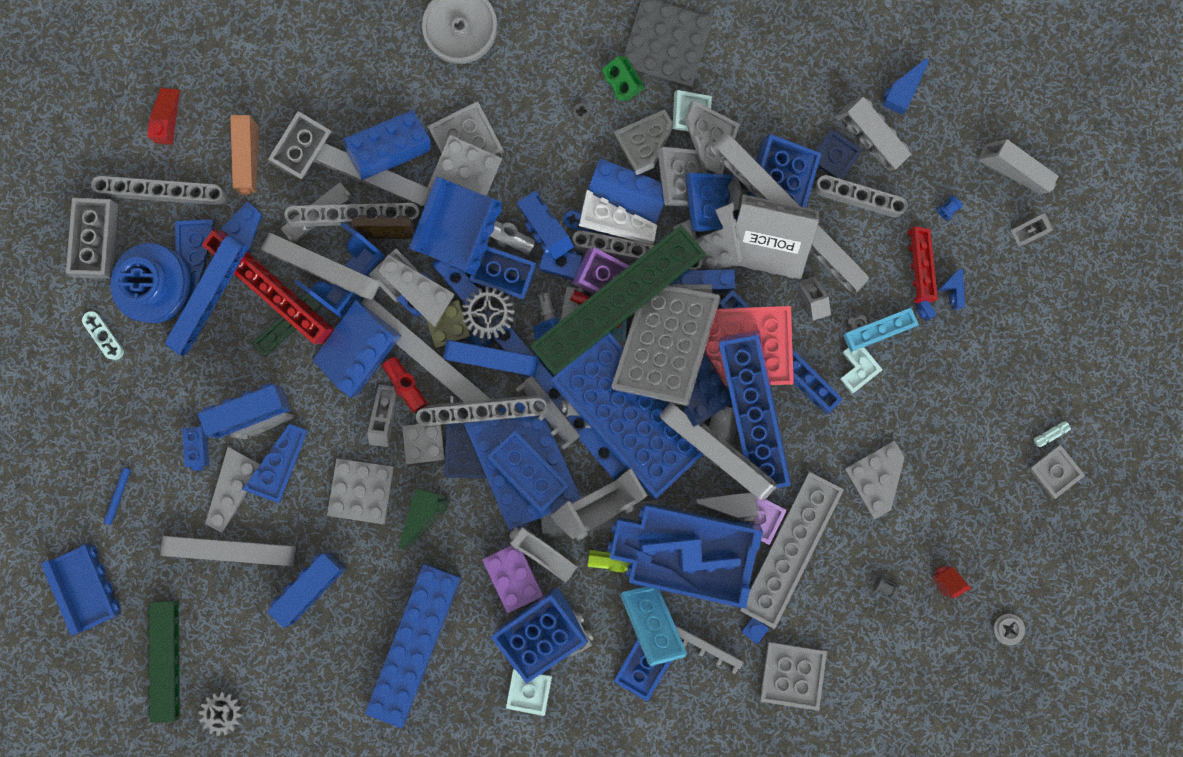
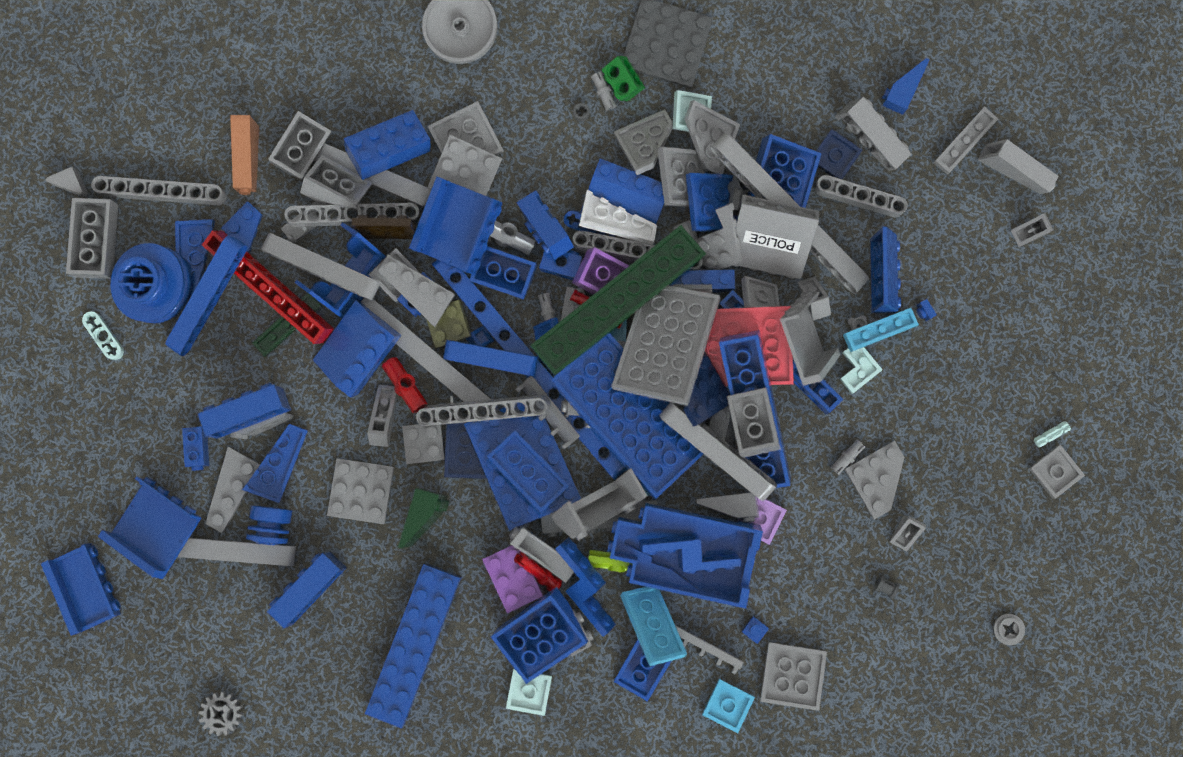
blue piece [103,467,131,525] -> none
red slope [147,88,180,145] -> none
dark green brick [147,600,180,723] -> none
light grey gear [462,287,515,339] -> none
light grey plate [739,472,844,629] -> none
red hinge [907,226,938,303] -> none
red slope [932,565,971,598] -> none
blue bush [937,195,963,221] -> none
blue slope [937,269,965,310] -> none
none -> light grey slope [45,167,89,198]
none -> blue panel [98,476,201,579]
none -> blue wheel [246,505,292,545]
none -> light grey slope [300,155,373,208]
none -> red pin [514,552,562,592]
none -> blue bracket [555,537,616,637]
none -> light grey pin [591,72,617,111]
none -> medium azure plate [702,679,755,733]
none -> light grey slope [727,388,781,458]
none -> light grey tile [741,276,780,308]
none -> light grey panel [780,291,840,386]
none -> light grey pin [830,439,866,475]
none -> blue slope [870,227,901,313]
none -> light grey slope [890,516,927,552]
none -> light grey plate [933,107,998,175]

